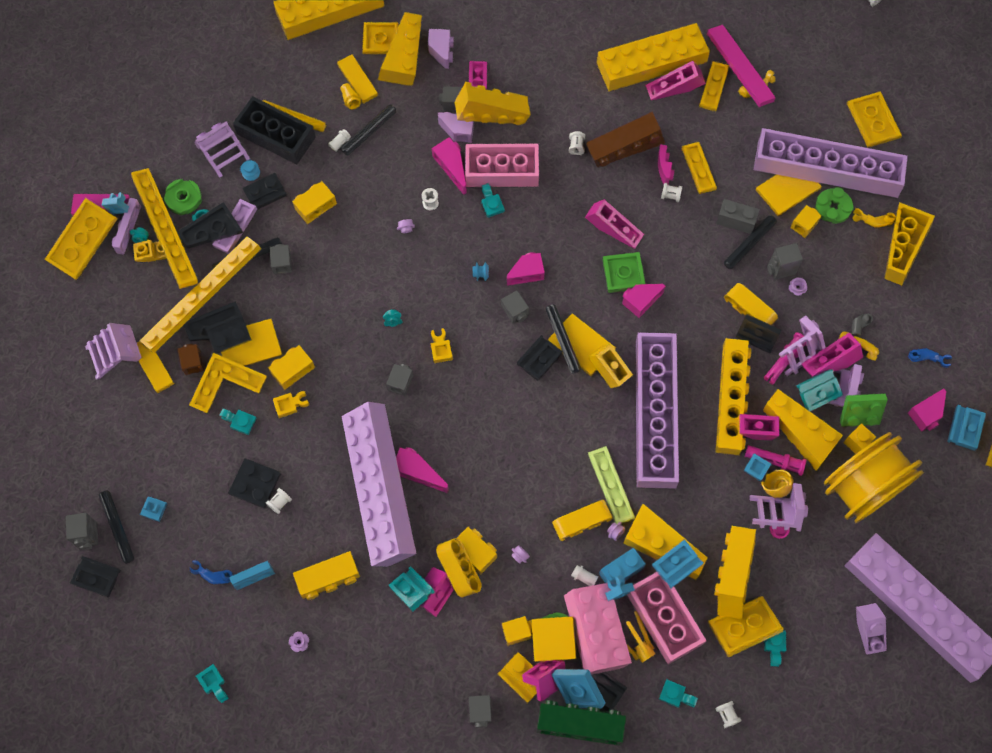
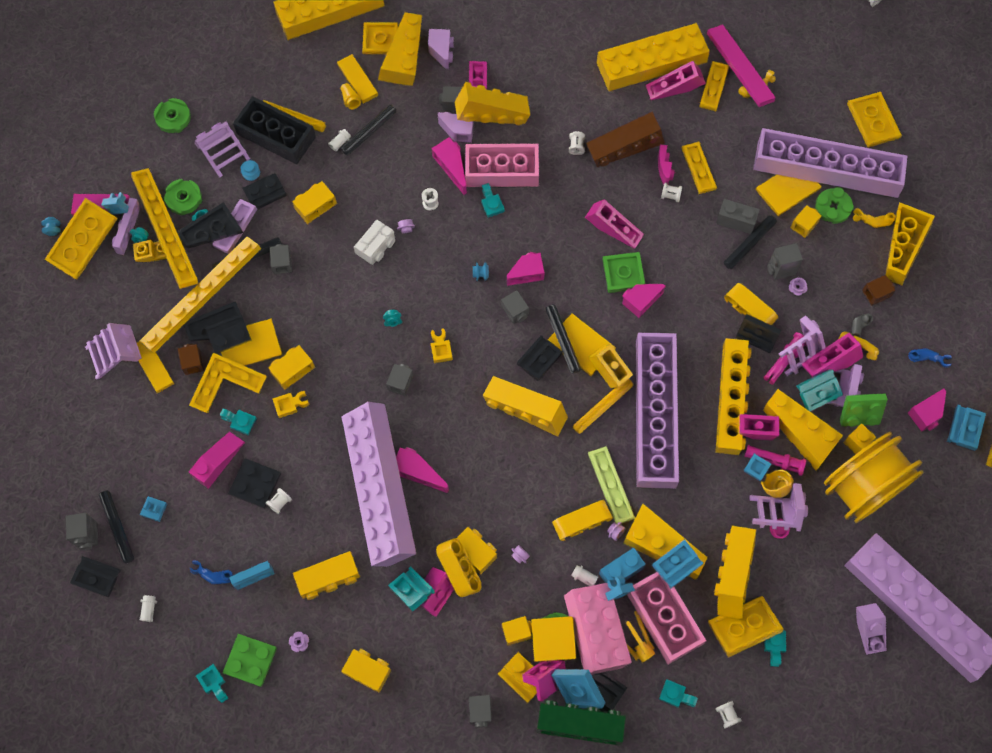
none -> dark azure wheel [41,217,61,236]
none -> white pin [139,596,157,622]
none -> bright green plate [154,98,191,133]
none -> dark pink slope [189,432,245,489]
none -> bright green plate [223,634,277,687]
none -> yellow brick [341,649,391,693]
none -> white brick [354,220,395,265]
none -> yellow wedge [483,376,568,437]
none -> yellow axle [573,379,633,434]
none -> reddish brown brick [862,275,896,306]

